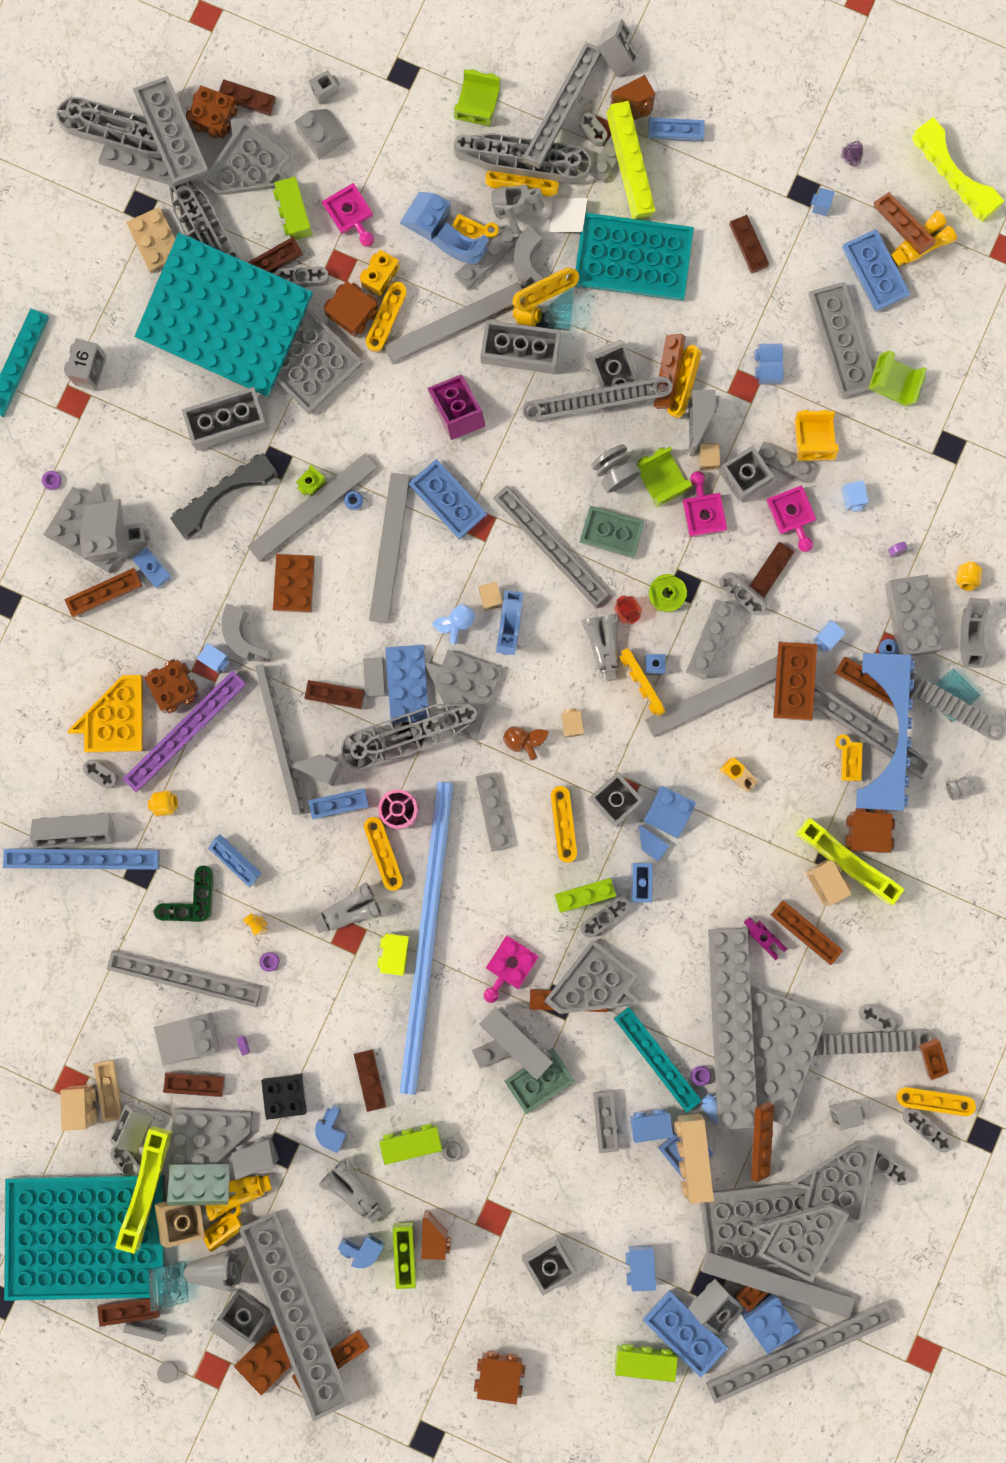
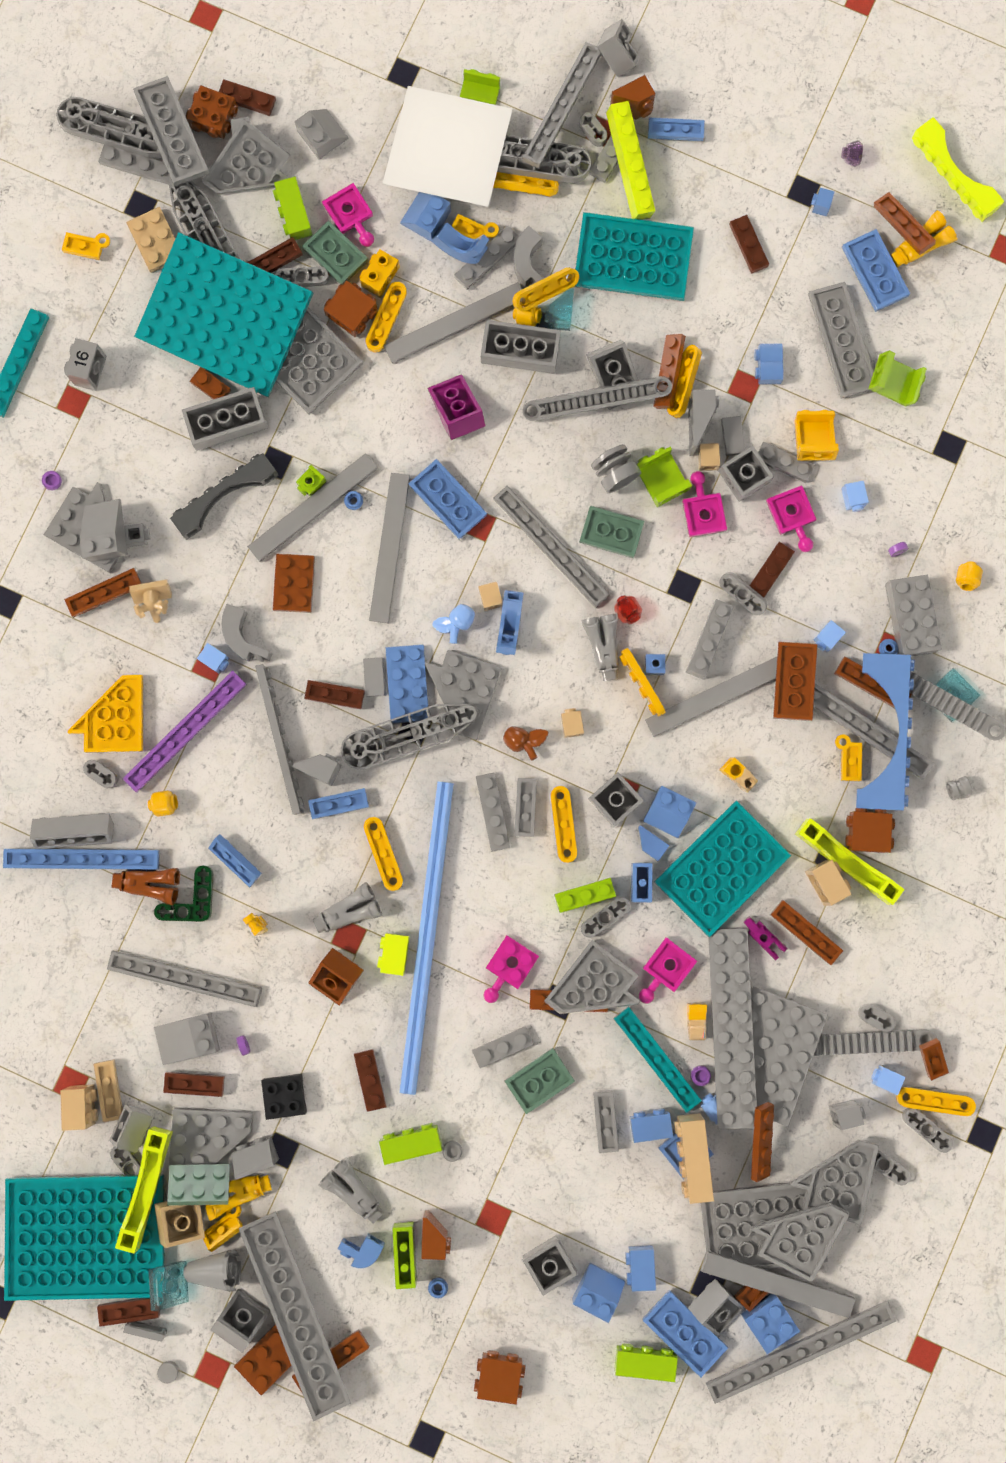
medium blue plate [132,547,171,588] -> none
dark orange brick [144,659,199,714] -> none
medium lavender tile [259,952,280,972] -> none
light grey brick [309,70,340,105] -> none
medium blue brick [315,1104,347,1153] -> none
bright pink cylinder [378,789,420,830] -> none
light grey brick [479,1006,553,1080] -> none
light grey piece [491,185,544,237] -> none
white sticker [549,198,587,232] -> none
lime plate [648,574,687,613] -> none
light grey arch [960,598,990,668] -> none
none -> yellow hinge [62,232,110,260]
none -> dark orange piece [112,868,180,905]
none -> tan piece [129,579,172,623]
none -> dark orange plate [190,367,232,399]
none -> sand green plate [302,220,368,284]
none -> dark orange slope [308,948,364,1006]
none -> white sticker [383,86,512,207]
none -> medium blue plate [428,1277,448,1298]
none -> light grey plate [515,778,537,837]
none -> medium blue slope [572,1263,625,1323]
none -> dark pink plate [639,937,697,1004]
none -> teal plate [654,800,791,937]
none -> leg [687,1003,707,1040]
none -> light grey tile [721,416,745,456]
none -> light blue brick [872,1065,905,1095]

